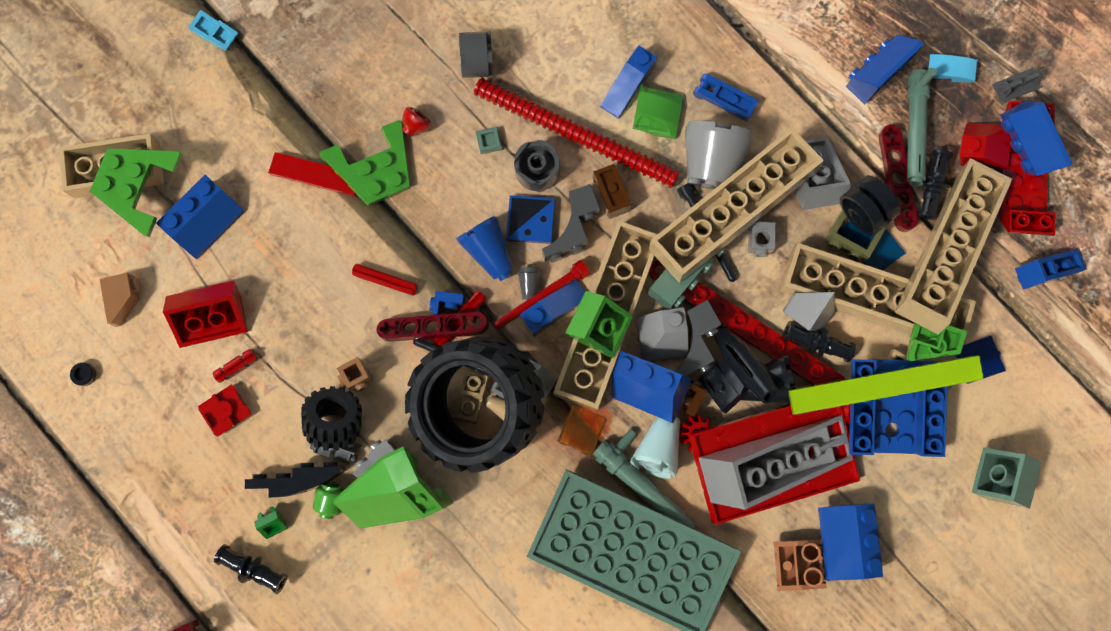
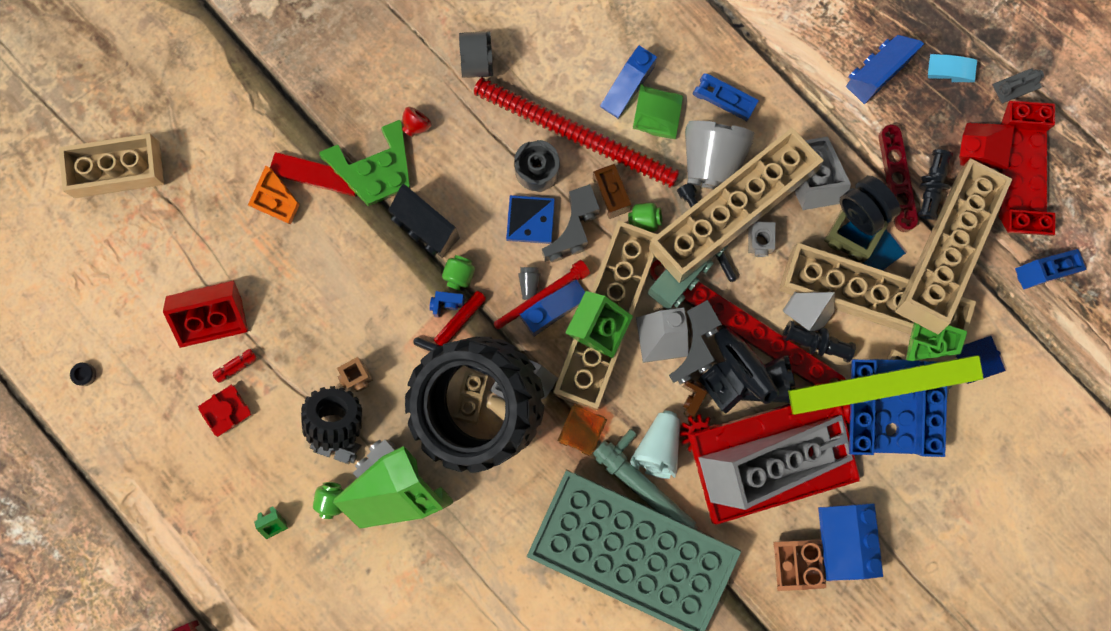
bright green wing [90,149,183,237] -> none
medium nougat slope [99,273,141,327] -> none
blue slope [156,174,245,259] -> none
medium azure slope [188,10,238,51] -> none
black piece [213,544,288,595] -> none
black slope [245,462,345,498] -> none
red axle [352,264,418,296] -> none
dark red beam [376,312,489,342] -> none
blue cone [456,215,513,281] -> none
sand green tile [476,127,502,155] -> none
blue slope [612,351,691,424] -> none
sand green cylinder [907,68,937,187] -> none
sand green brick [971,447,1042,509] -> none
blue slope [1000,101,1072,176] -> none
none -> orange wing [248,166,300,224]
none -> black slope [389,183,460,258]
none -> bright green head [442,255,475,290]
none -> bright green head [628,202,662,232]

